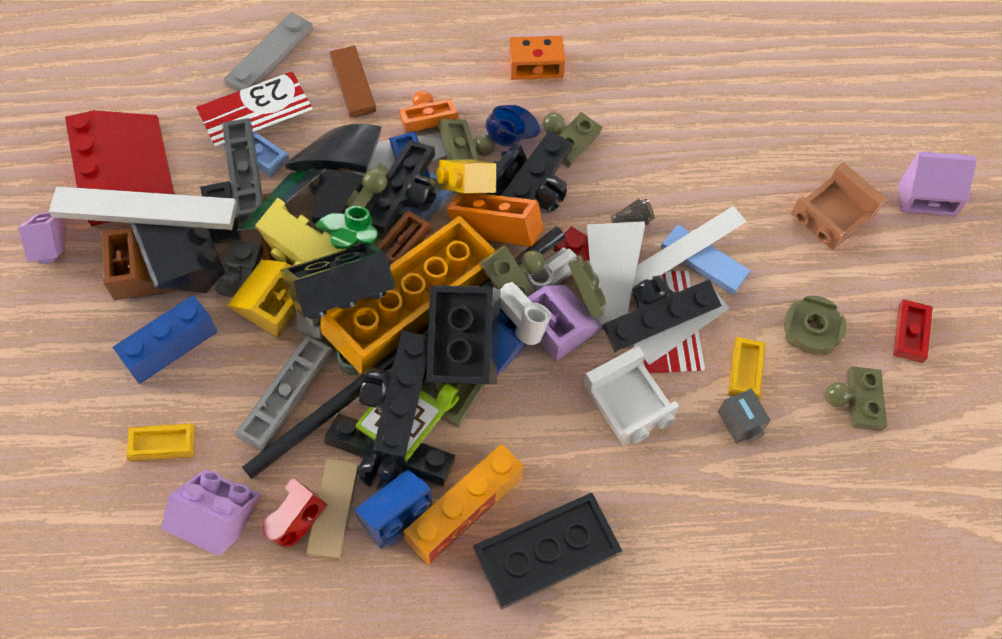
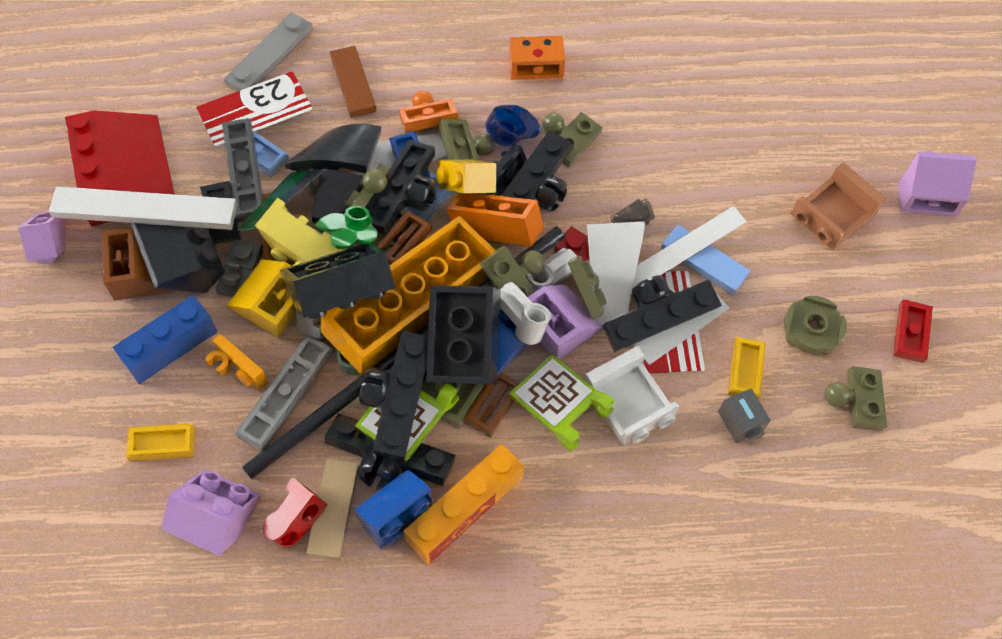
black plate [473,492,622,610] -> none
none -> light orange plate [205,334,268,392]
none -> dark orange tile [464,373,520,438]
none -> flag [509,354,615,452]

